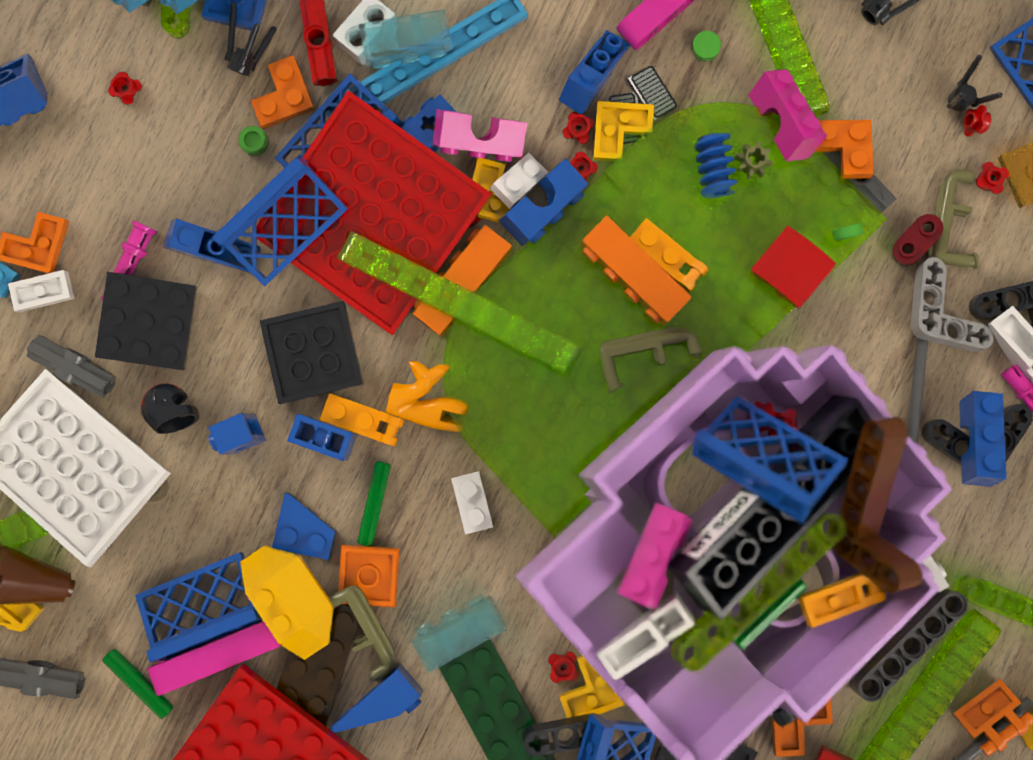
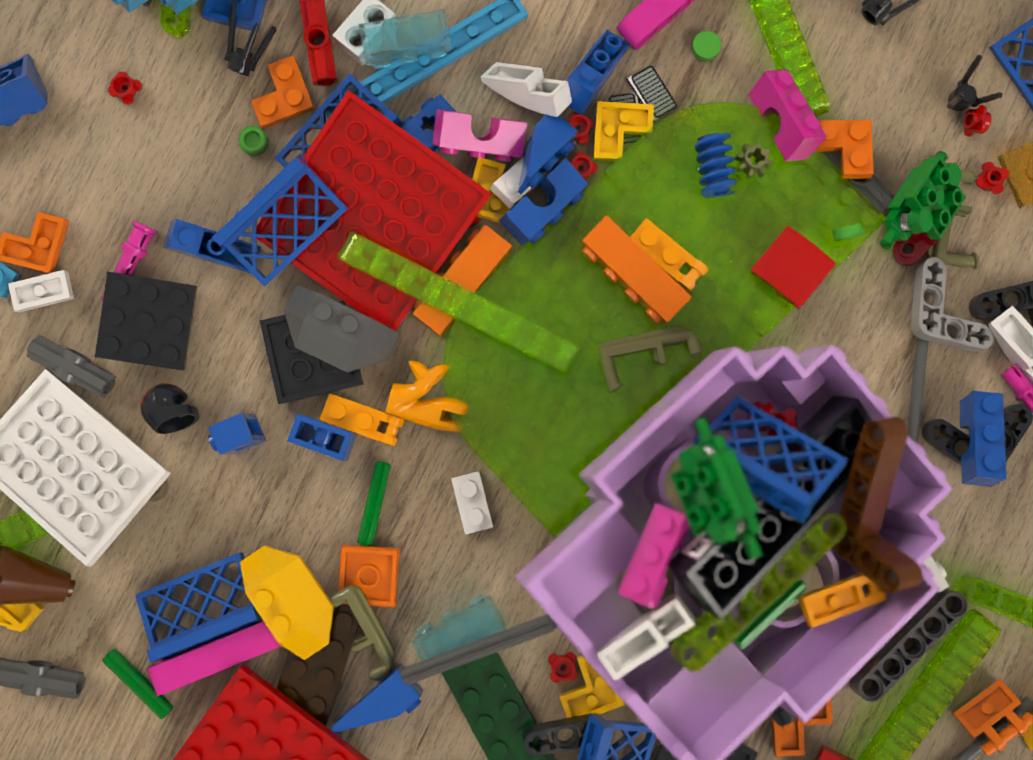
blue wing [272,493,337,560] -> none
none -> dark grey wedge [284,285,401,373]
none -> dark grey axle [400,614,557,685]
none -> white slope [481,62,572,117]
none -> blue slope [518,115,578,194]
none -> green piece [670,417,763,560]
none -> green piece [879,151,966,250]

